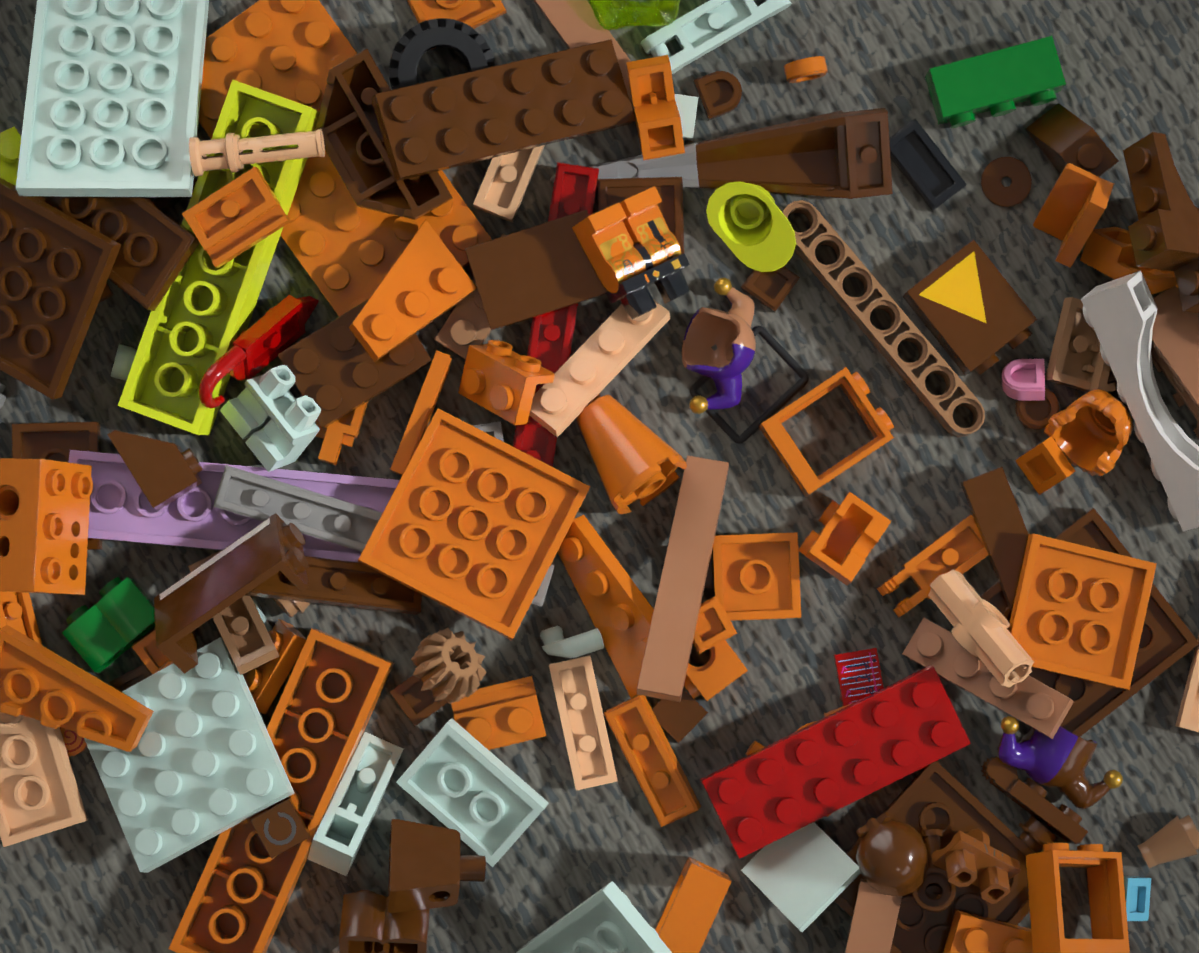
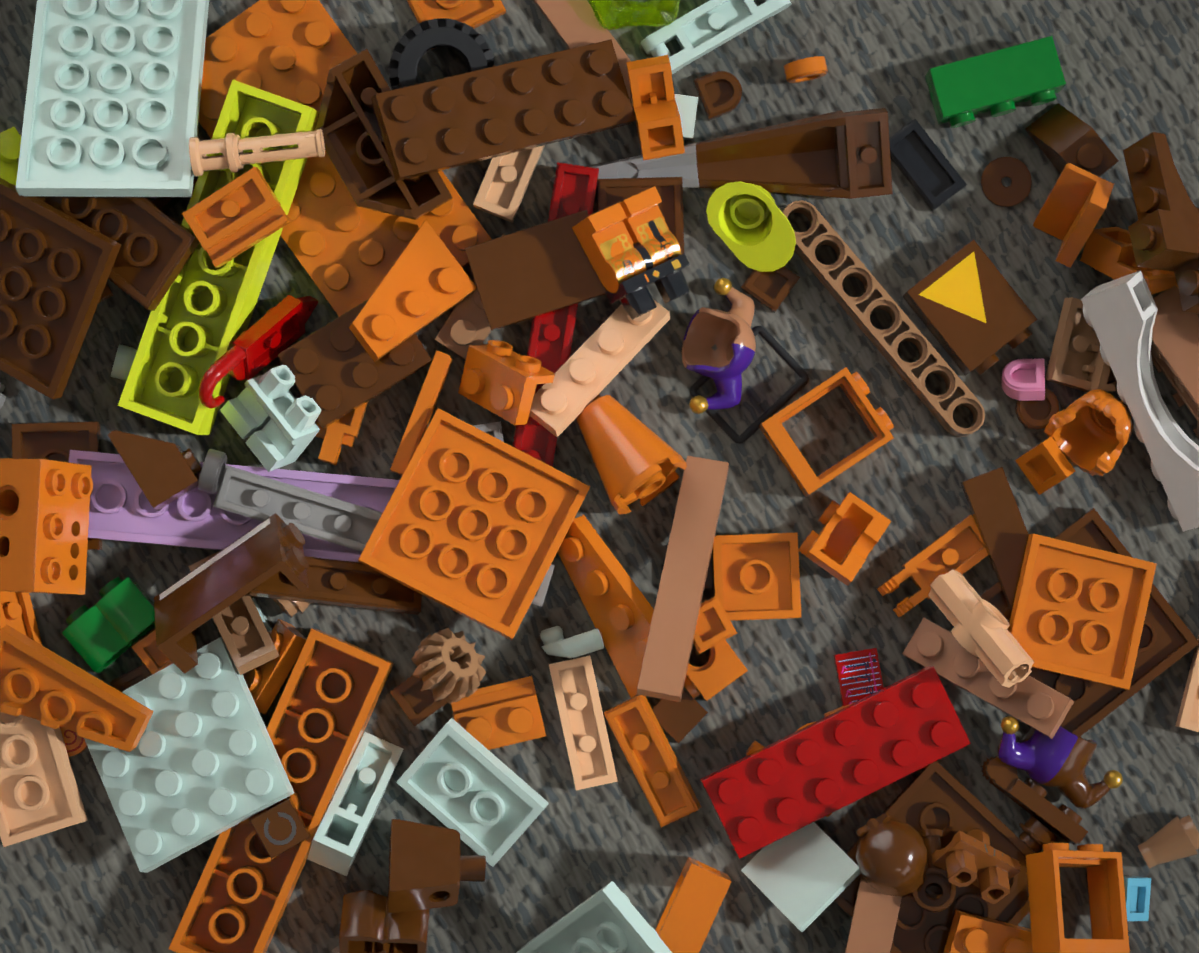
none -> flat silver tile [198,449,227,494]

